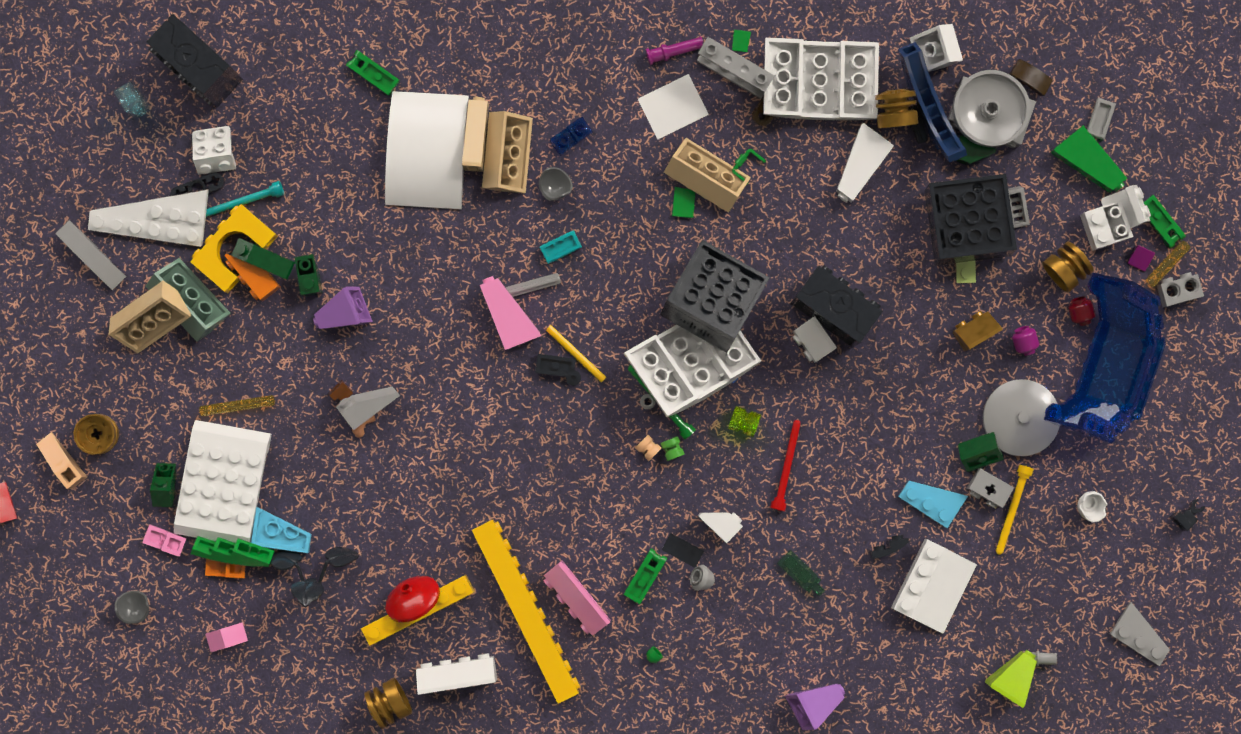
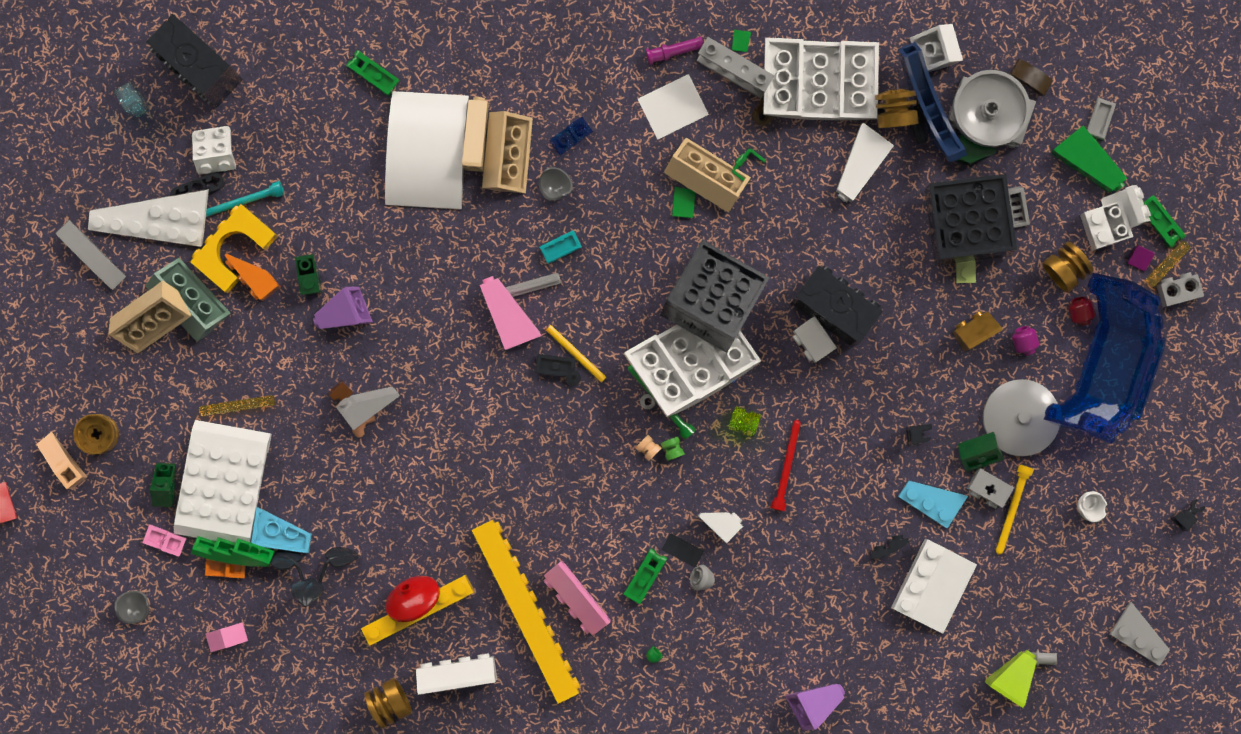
dark green slope [231,238,295,280] -> none
clear green hinge [777,550,825,596] -> none
none -> black hinge [906,424,932,446]

